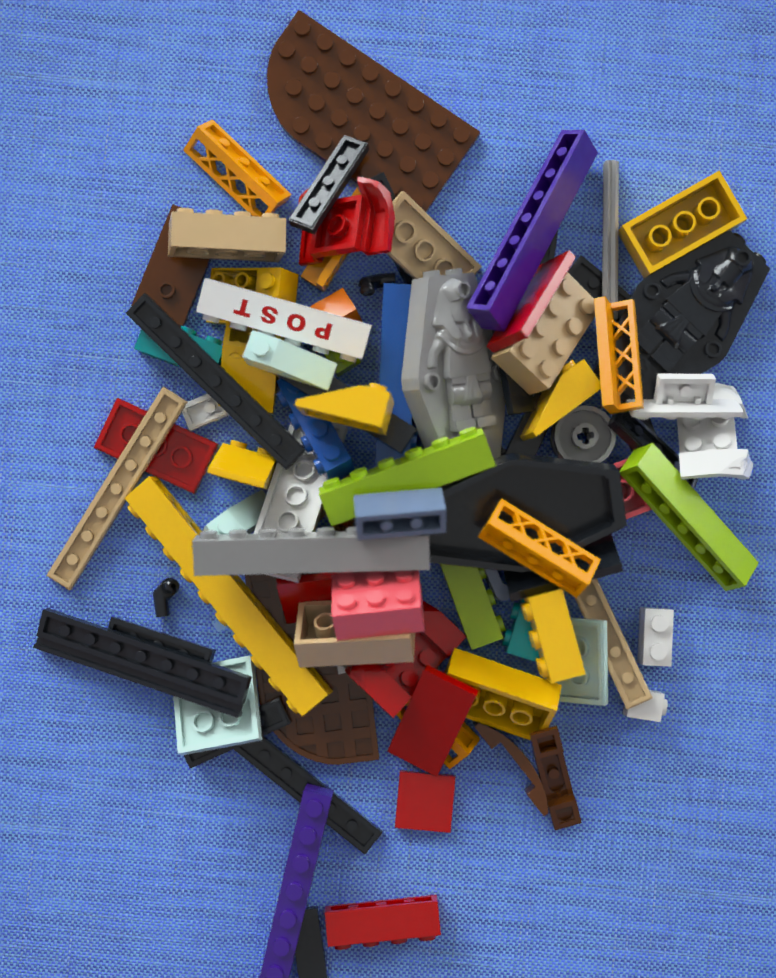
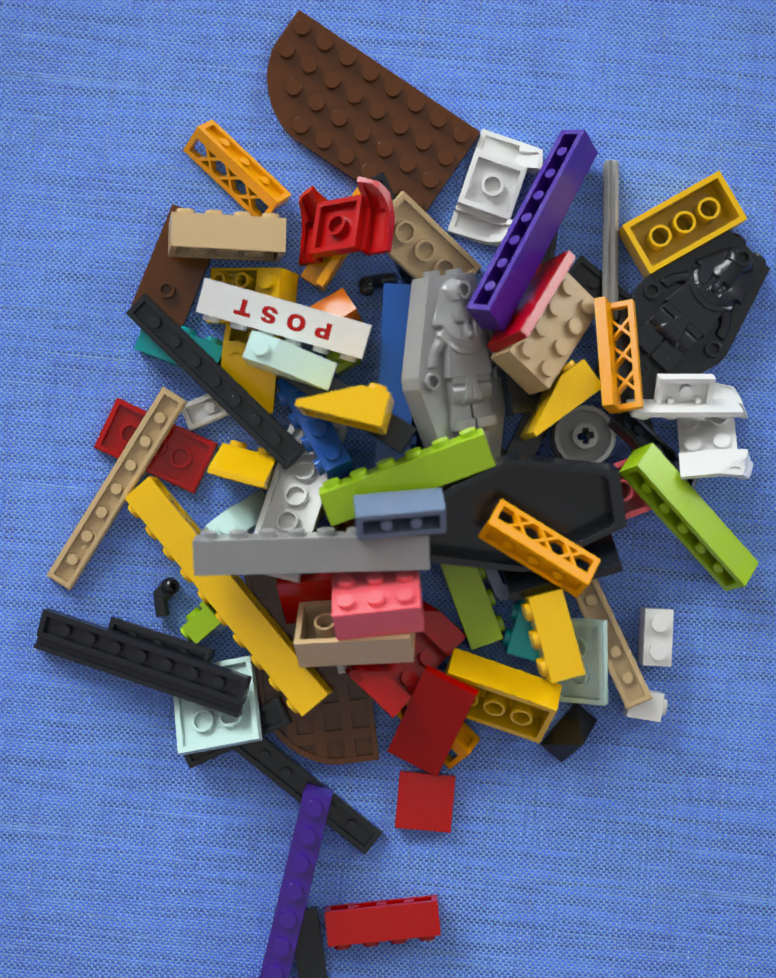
tile [288,135,369,235] -> none
reddish brown slope [473,721,549,816] -> none
reddish brown slope [529,725,582,830] -> none
none -> lime brick [180,601,221,644]
none -> white piece [447,129,543,246]
none -> black slope [540,703,597,763]

